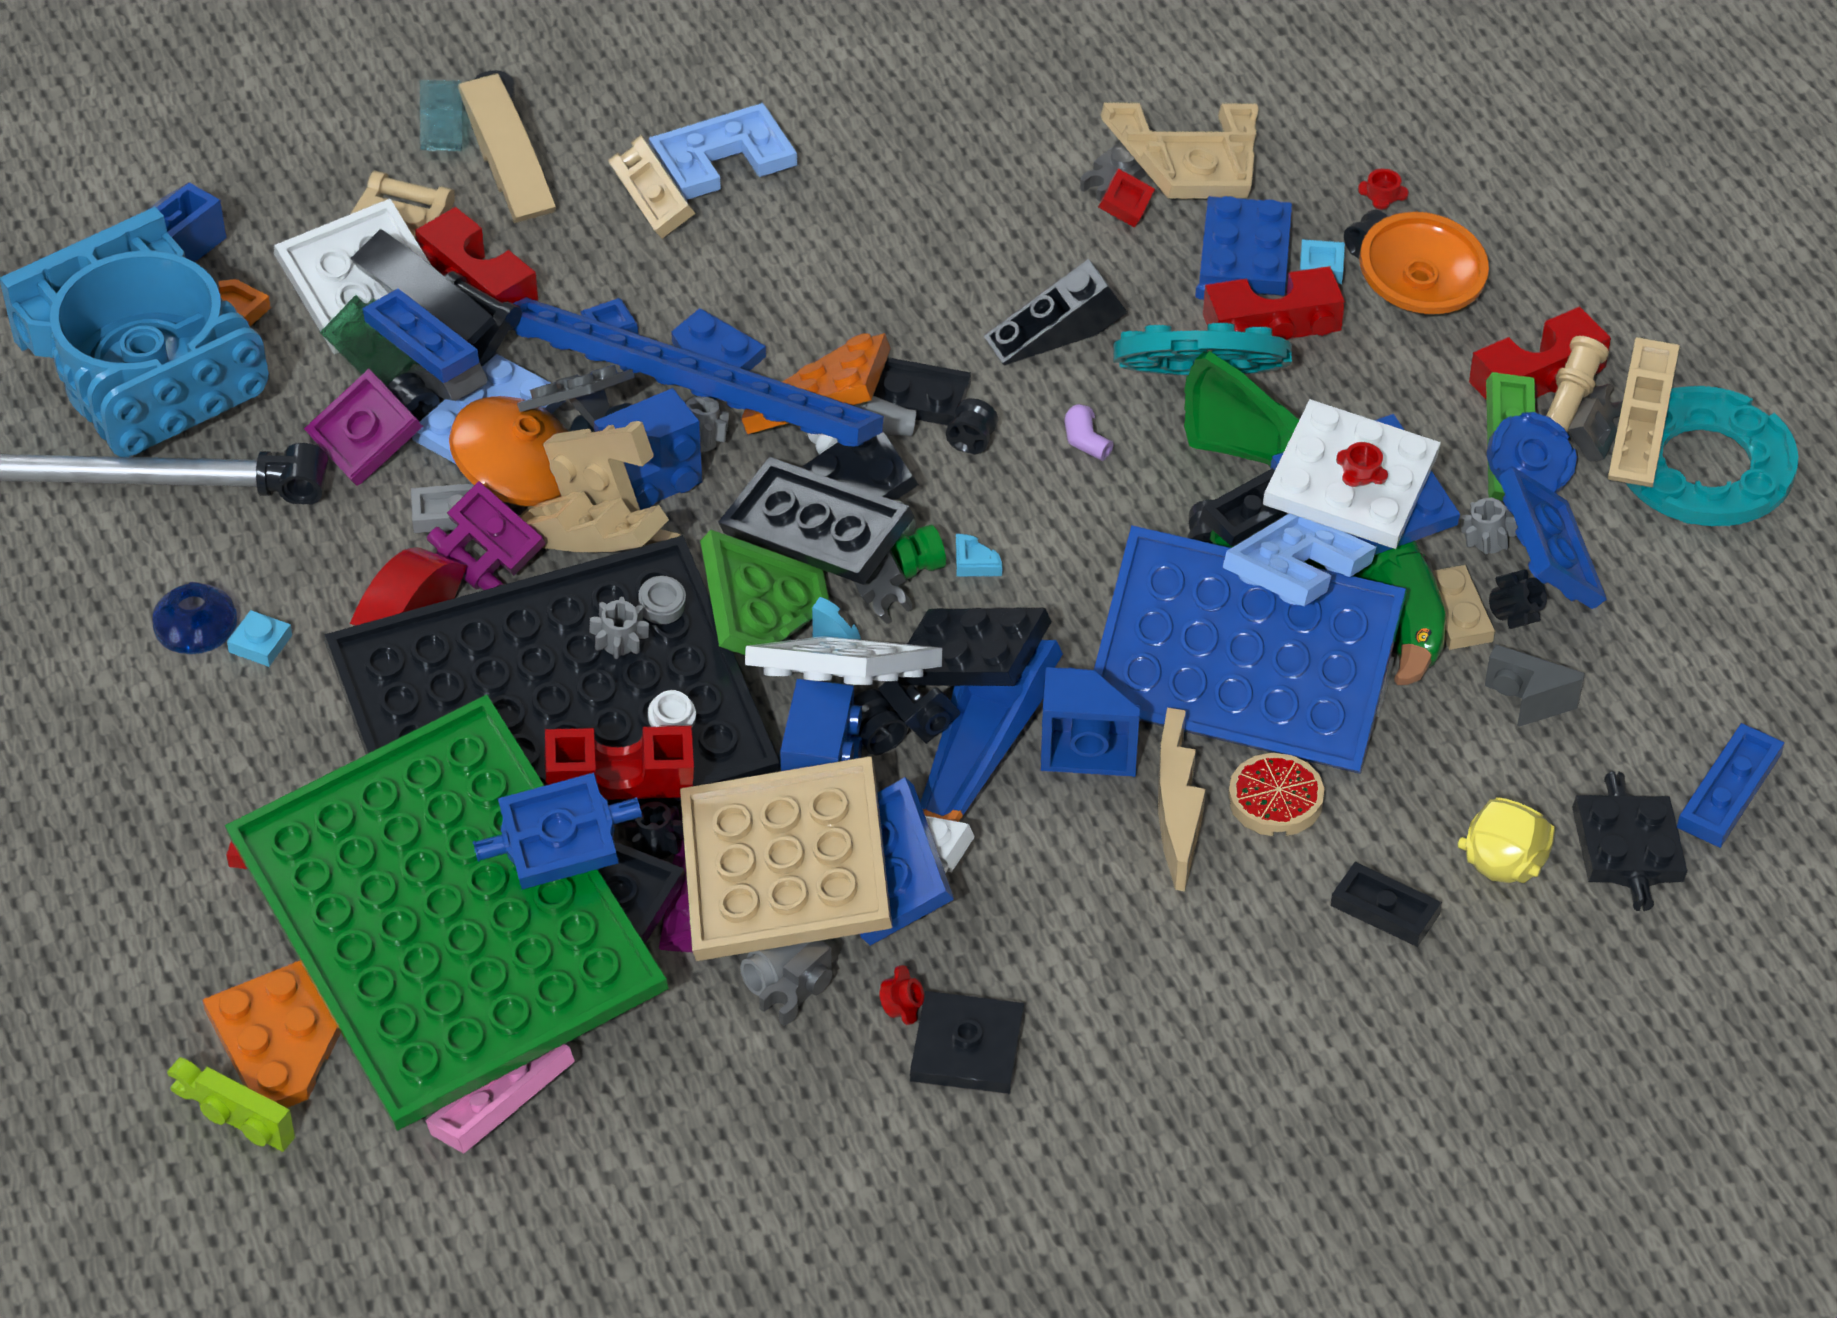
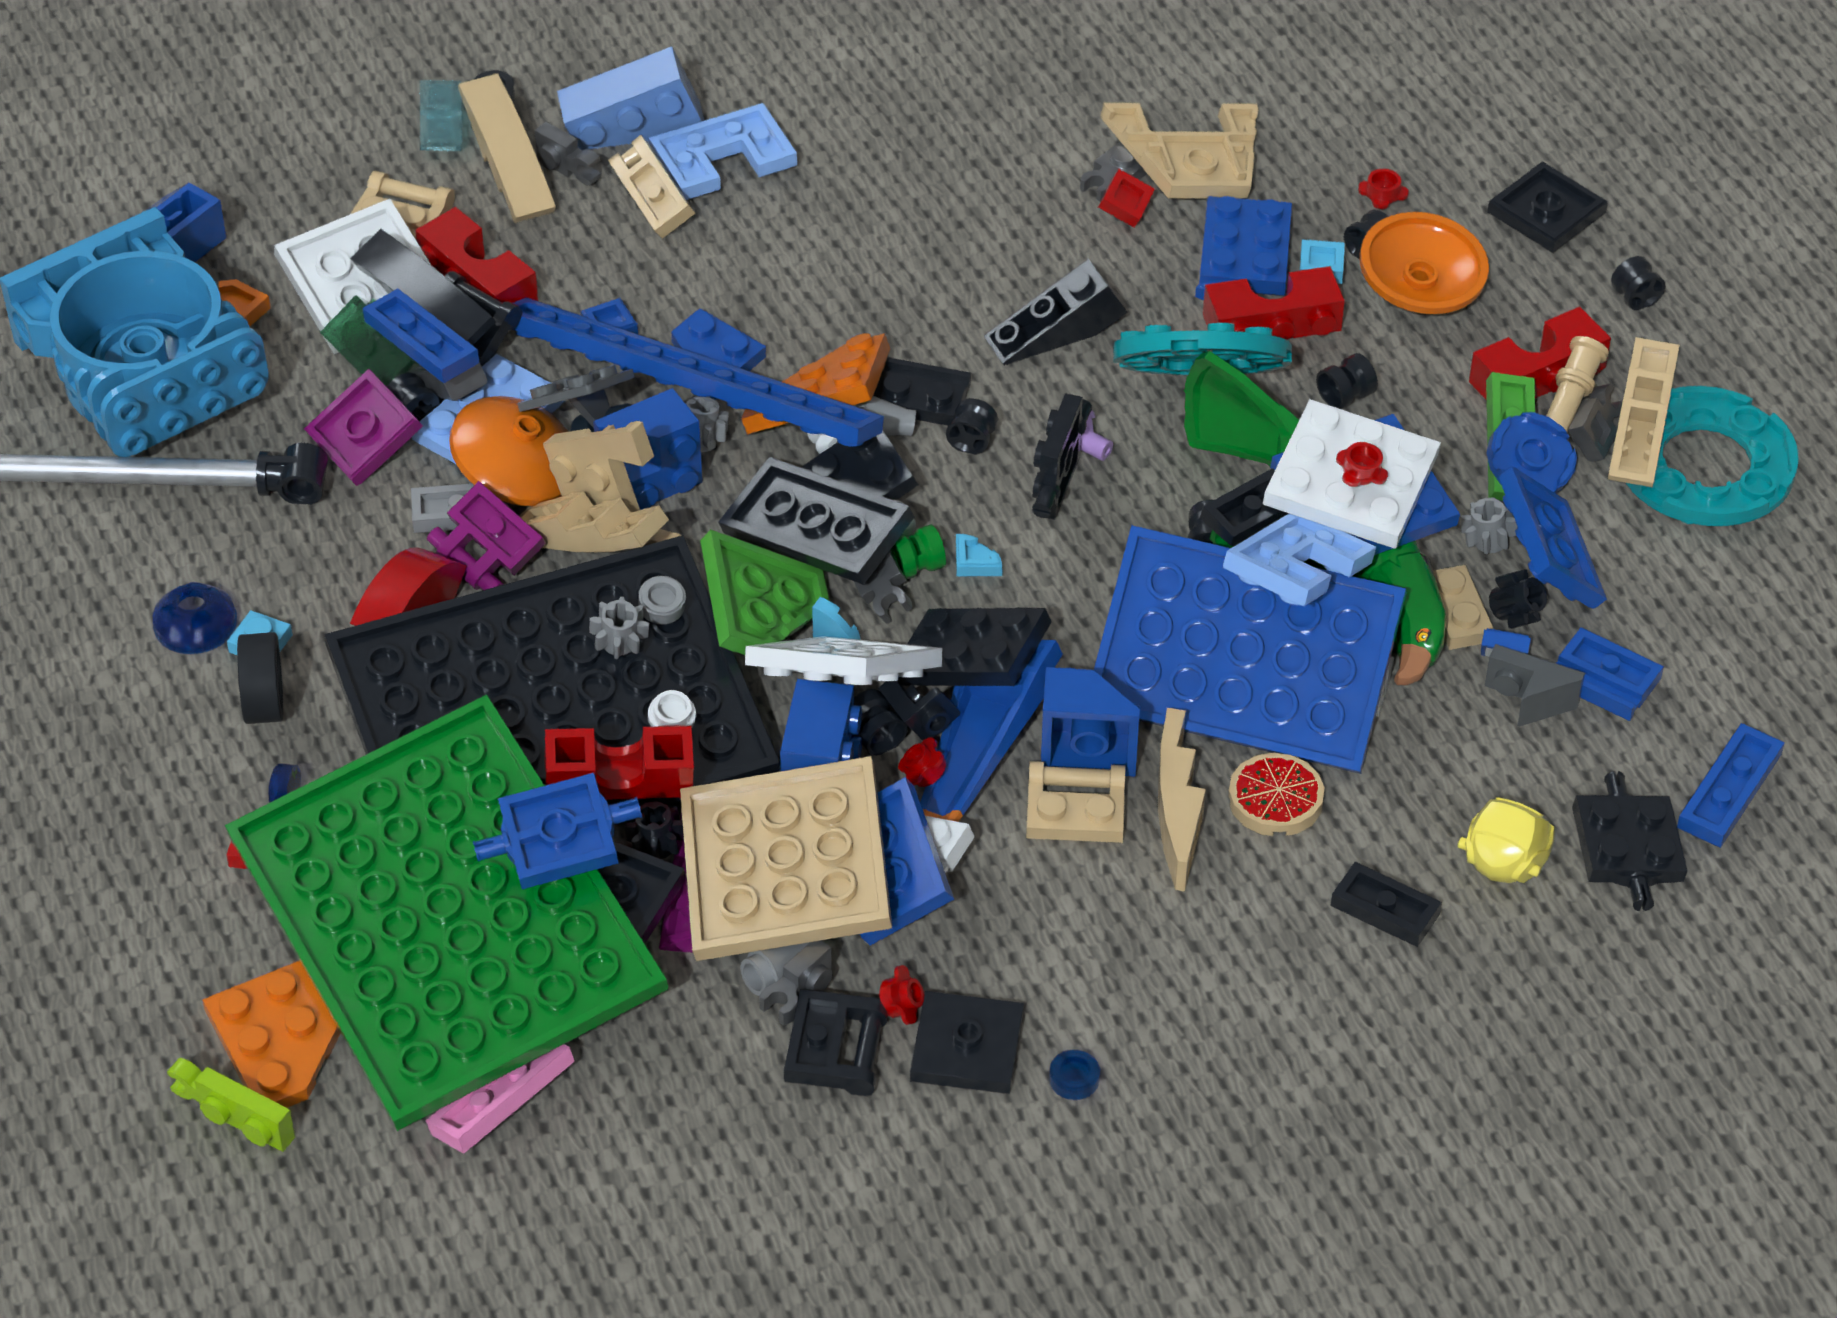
none -> black tyre [237,632,283,724]
none -> clear blue tile [268,763,301,803]
none -> flat silver plate [535,122,601,185]
none -> medium blue wedge [557,46,705,150]
none -> black plate [784,989,888,1096]
none -> red plate [898,737,946,787]
none -> tan plate [1026,761,1125,843]
none -> black plate [1032,393,1092,520]
none -> clear blue tile [1049,1050,1100,1100]
none -> black wheel [1316,353,1378,409]
none -> blue tile [1481,628,1531,657]
none -> black plate [1487,161,1608,253]
none -> blue plate [1556,627,1664,721]
none -> black wheel [1611,256,1666,311]

